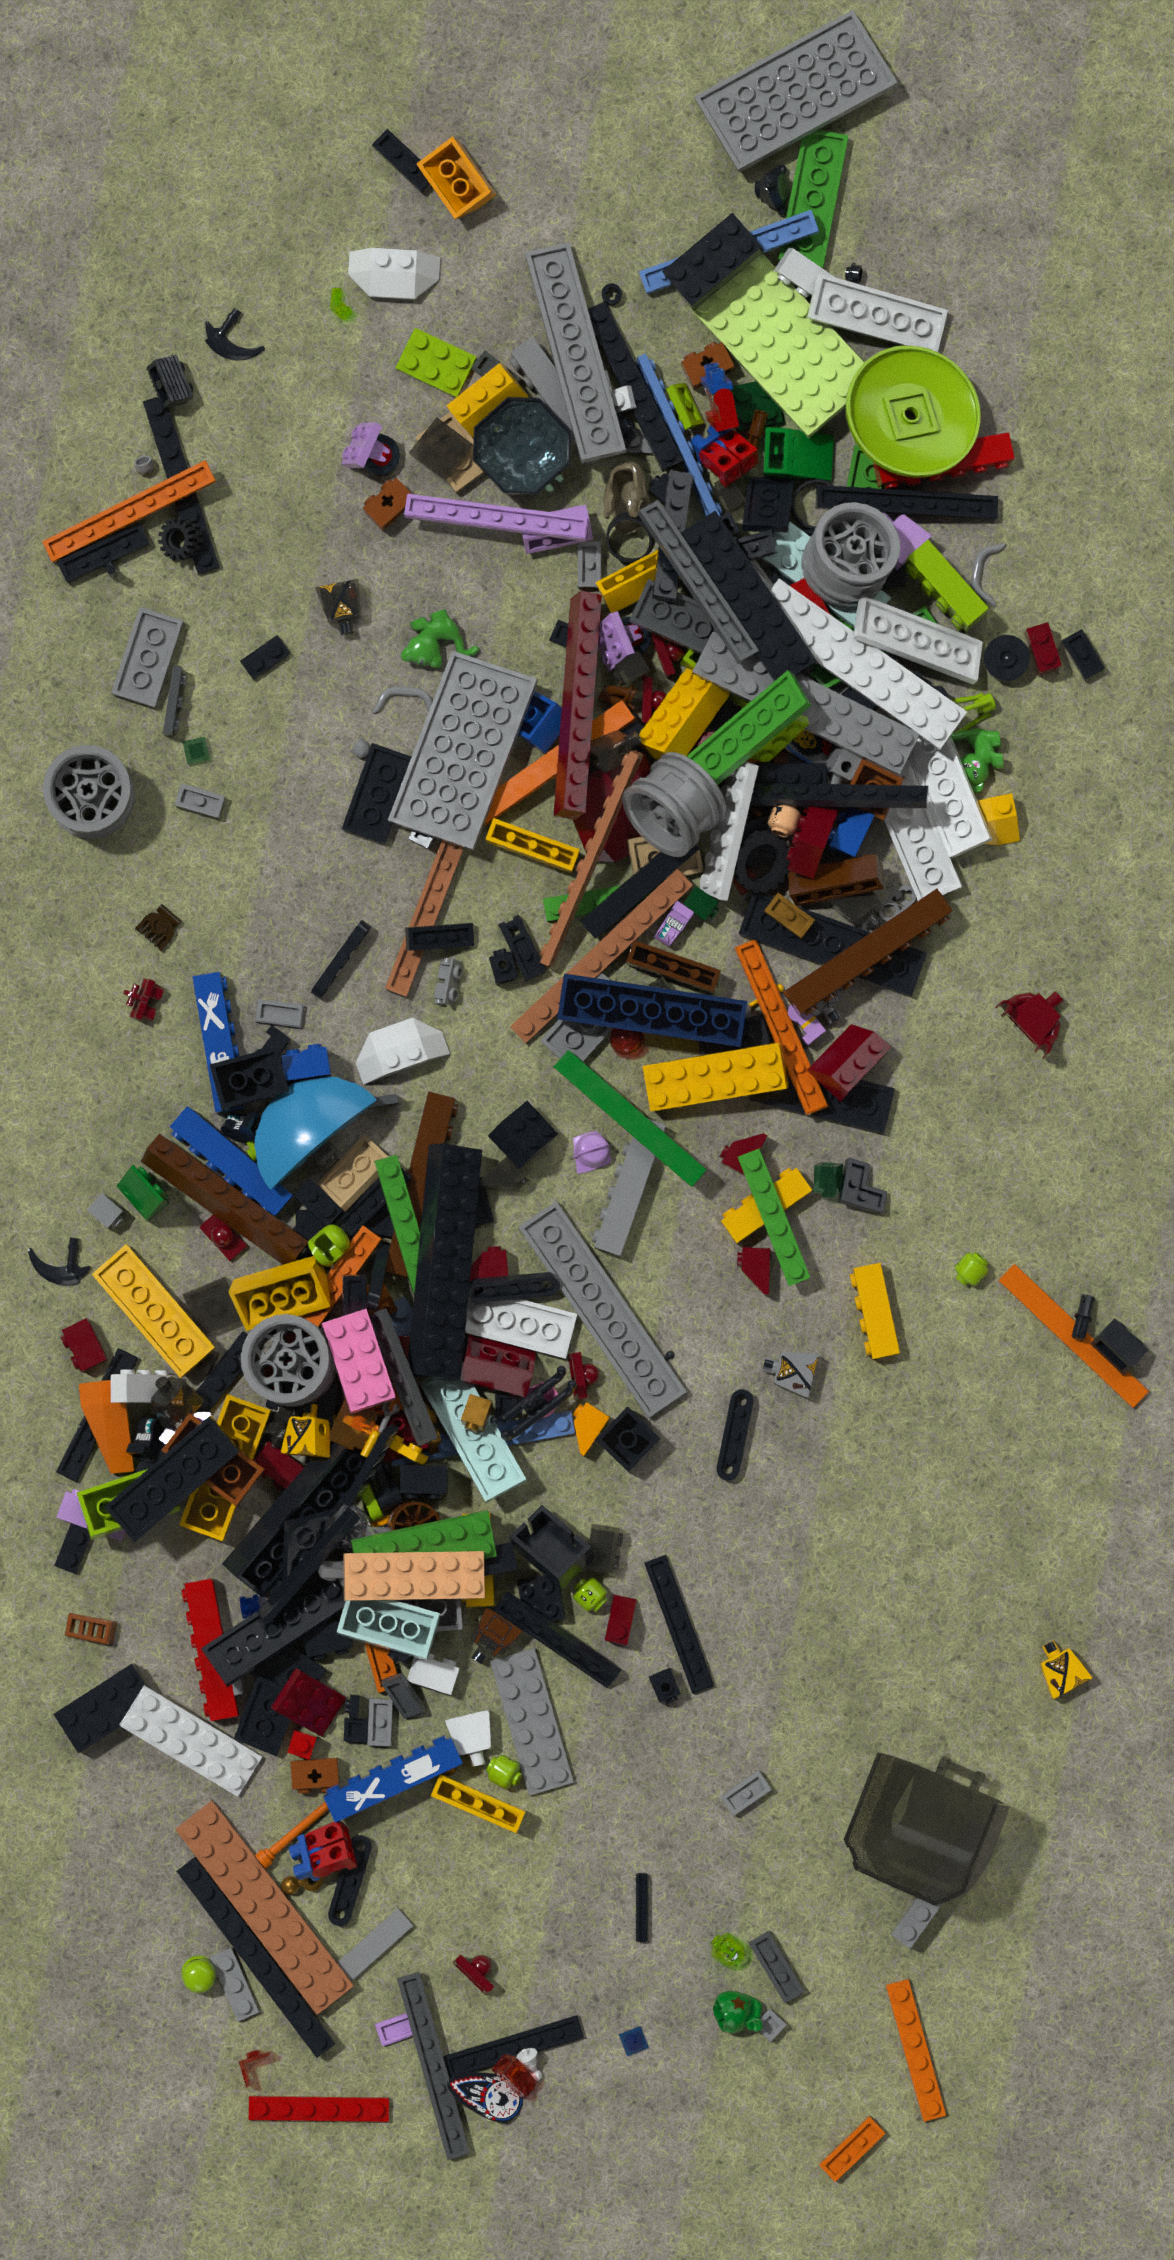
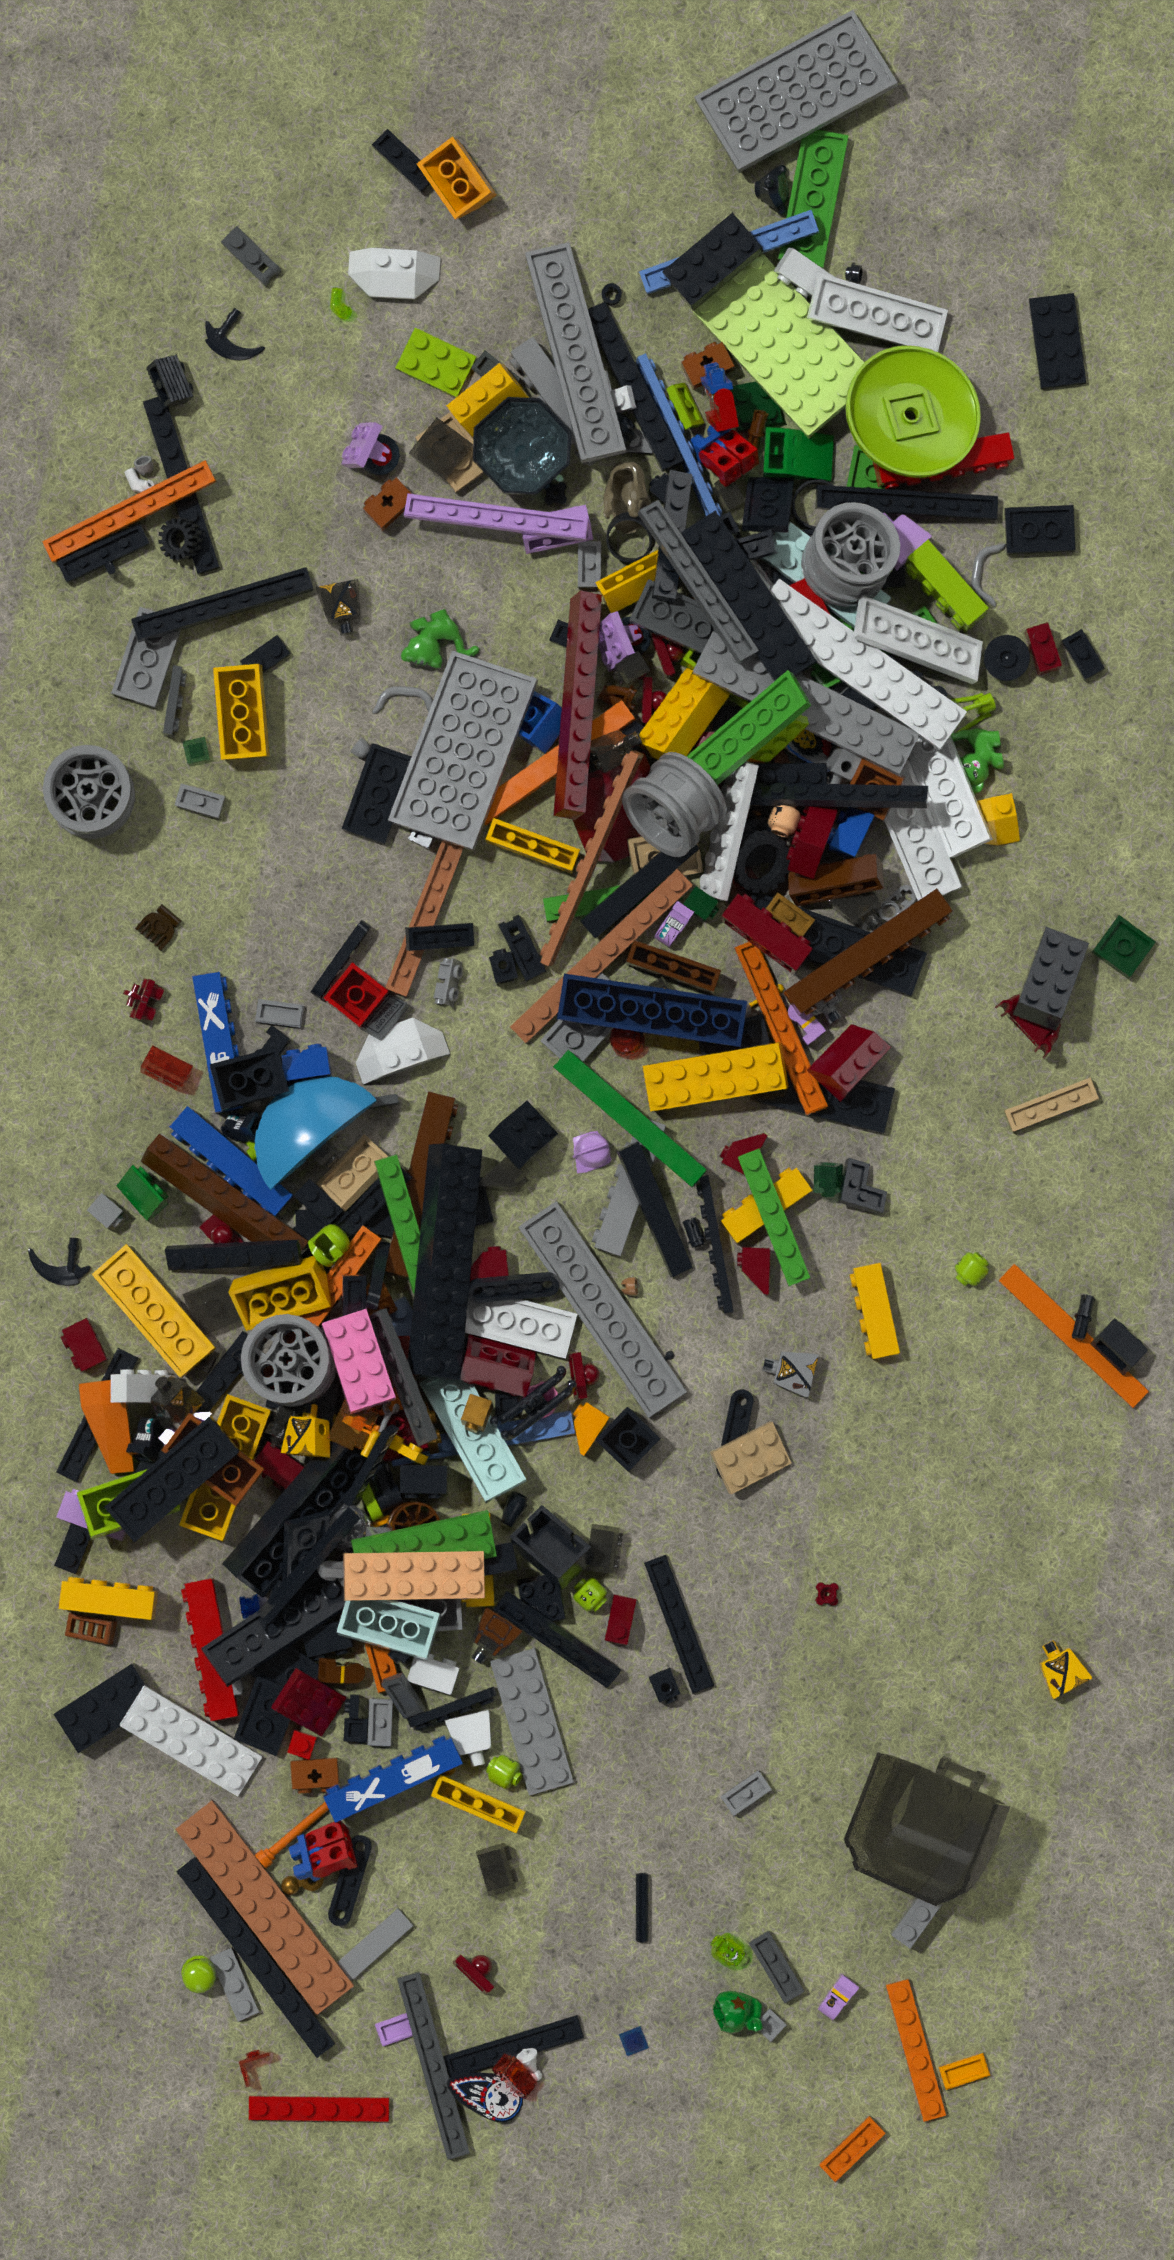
none -> yellow brick [58,1577,158,1620]
none -> white arm [124,468,154,493]
none -> black plate [131,567,313,643]
none -> clear red hinge [140,1045,193,1093]
none -> black plate [164,1239,303,1271]
none -> yellow brick [213,664,270,760]
none -> dark grey plate [221,226,282,287]
none -> reddish brown leg [318,1658,365,1683]
none -> red brick [324,962,389,1029]
none -> dark grey tile [361,994,409,1041]
none -> black plate [407,1686,497,1730]
none -> clear smoke brick [476,1842,519,1896]
none -> black cone [501,1491,529,1527]
none -> black plate [544,482,567,505]
none -> black tile [616,1142,693,1277]
none -> medium nougat hinge [621,1277,638,1296]
none -> black pin [682,1217,706,1248]
none -> black plate [696,1175,734,1314]
none -> tan plate [710,1421,791,1494]
none -> dark red brick [721,894,812,975]
none -> dark red plate [815,1582,839,1606]
none -> lavender leg [818,1973,859,2021]
none -> light orange tile [938,2053,990,2090]
none -> black plate [1004,505,1076,555]
none -> tan plate [1004,1077,1099,1132]
none -> black brick [1013,927,1089,1031]
none -> black plate [1028,293,1086,389]
none -> dark green plate [1092,915,1156,979]

